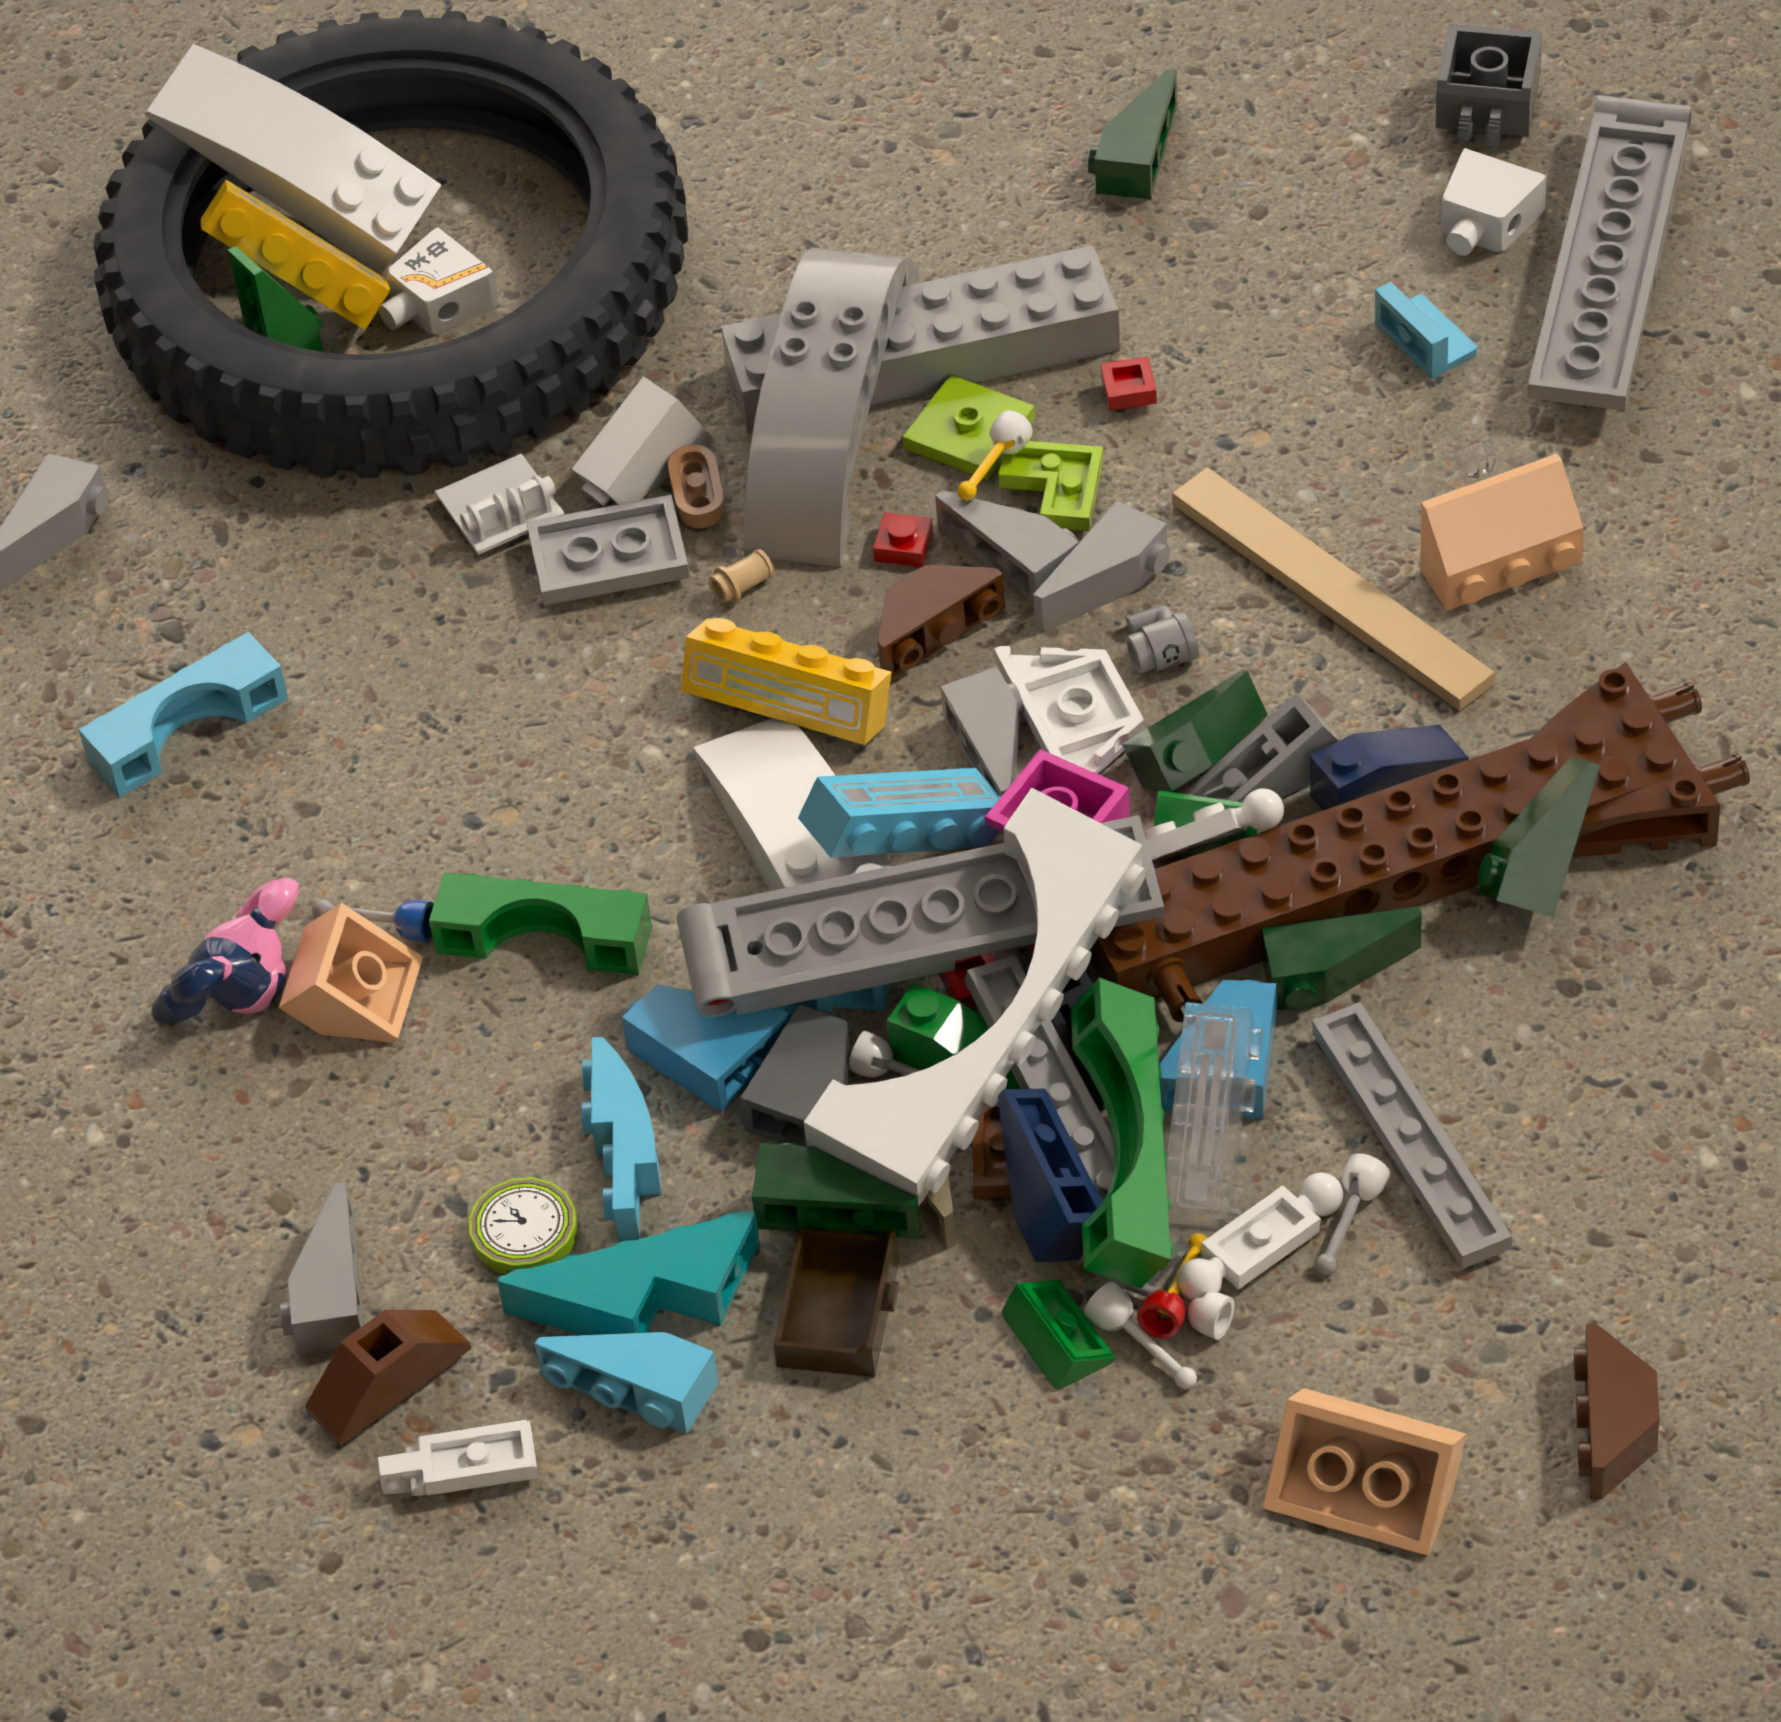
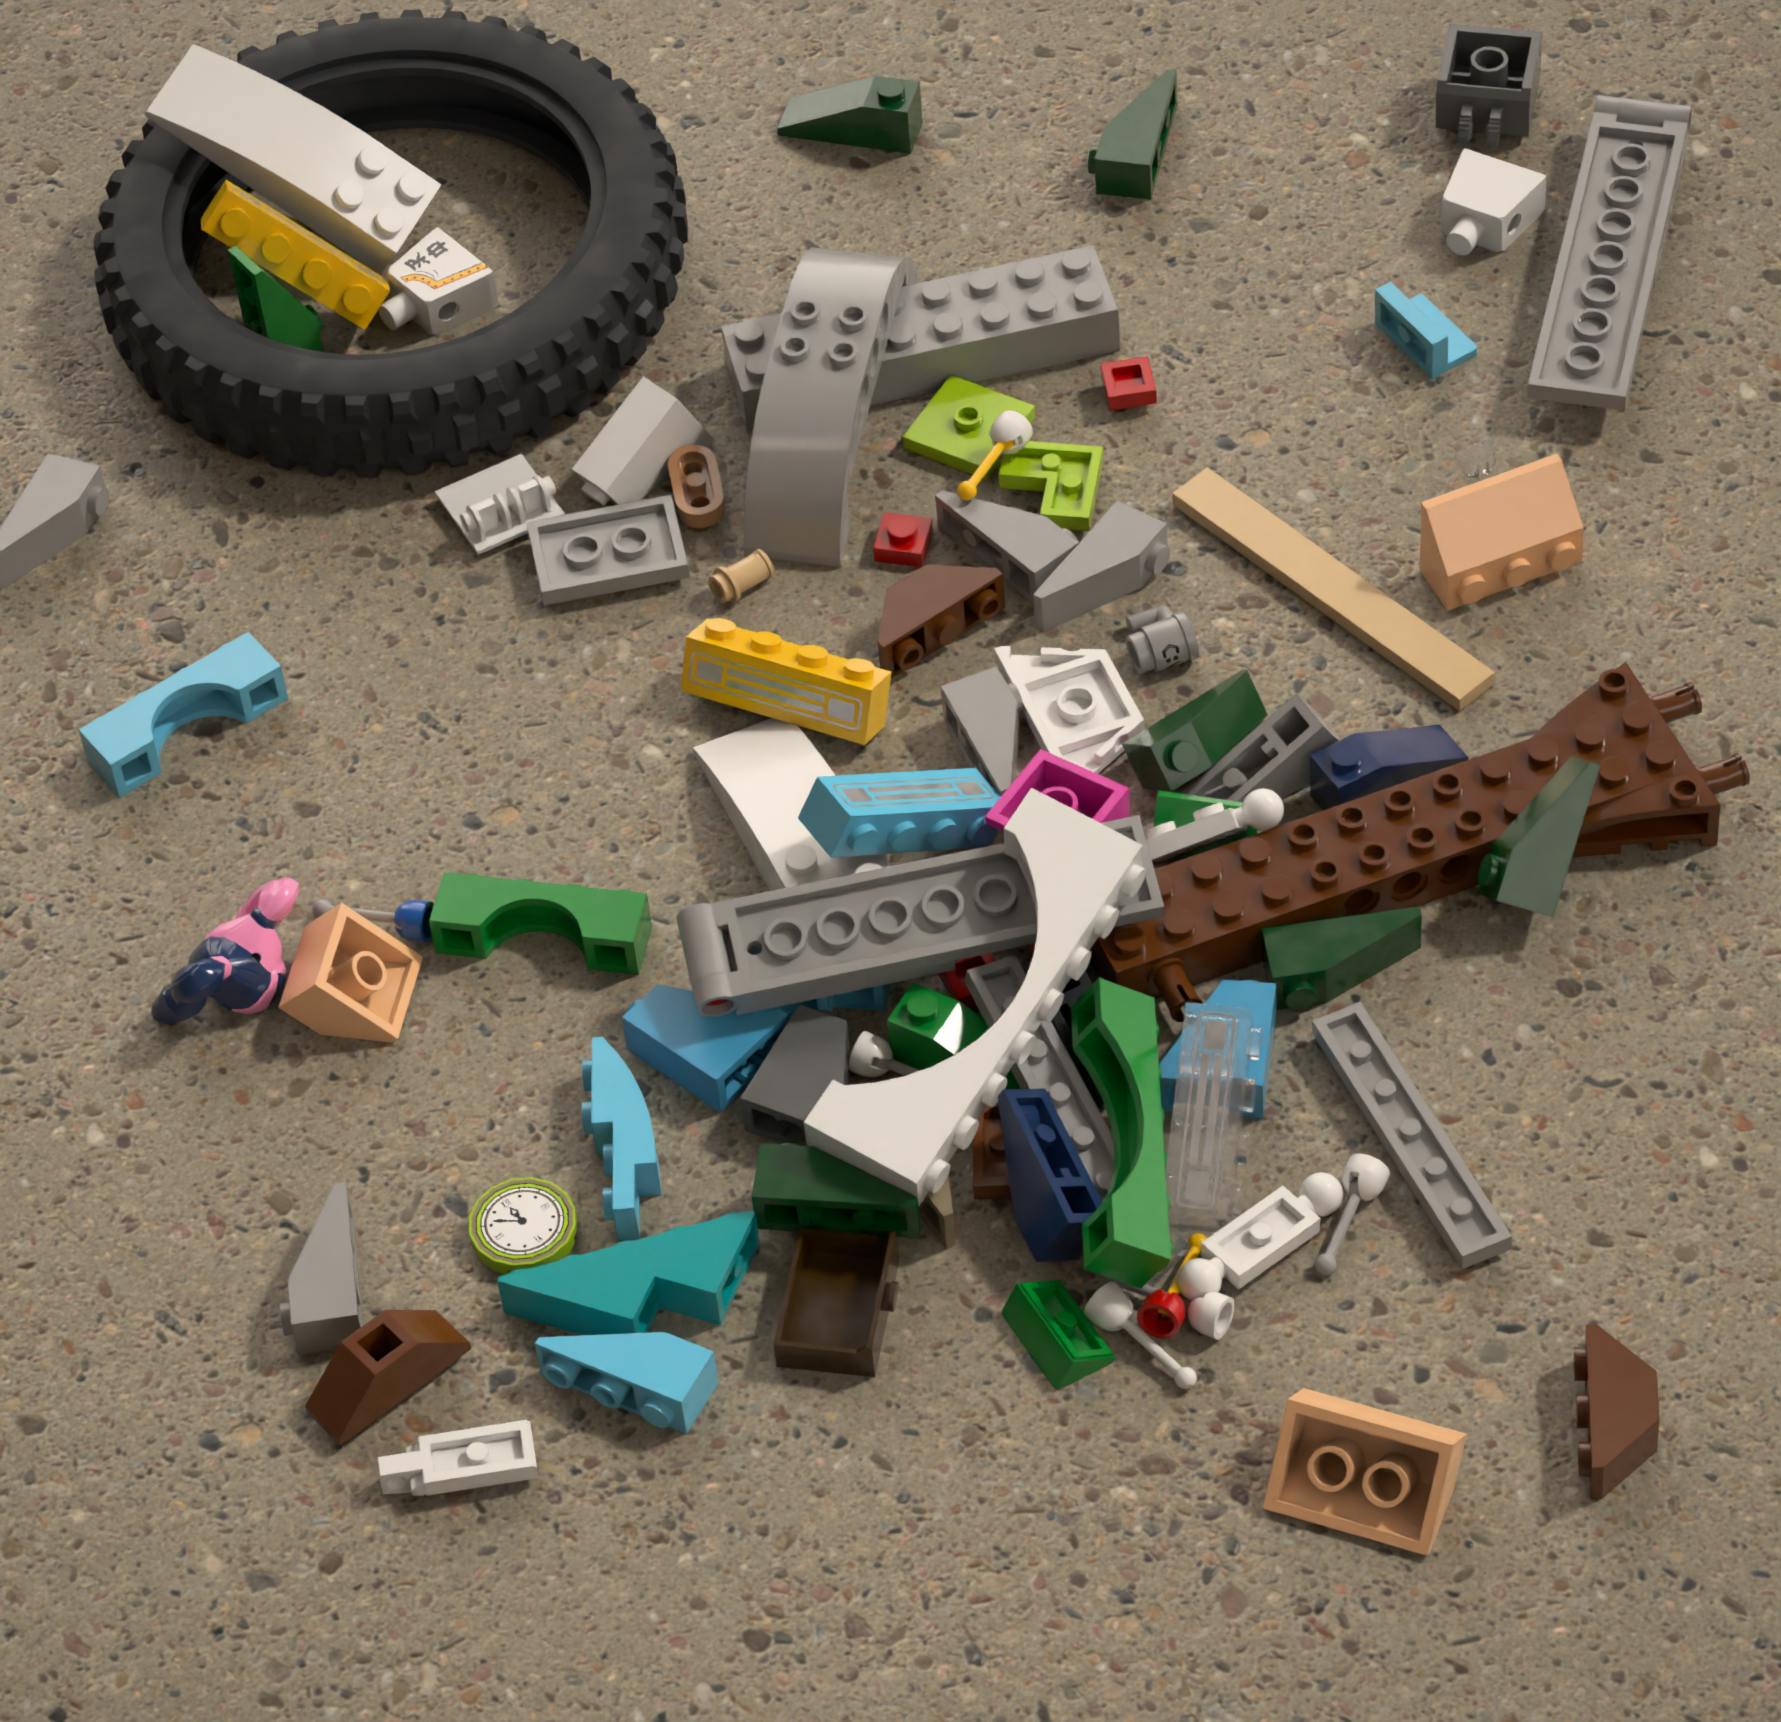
none -> dark green slope [777,76,923,154]

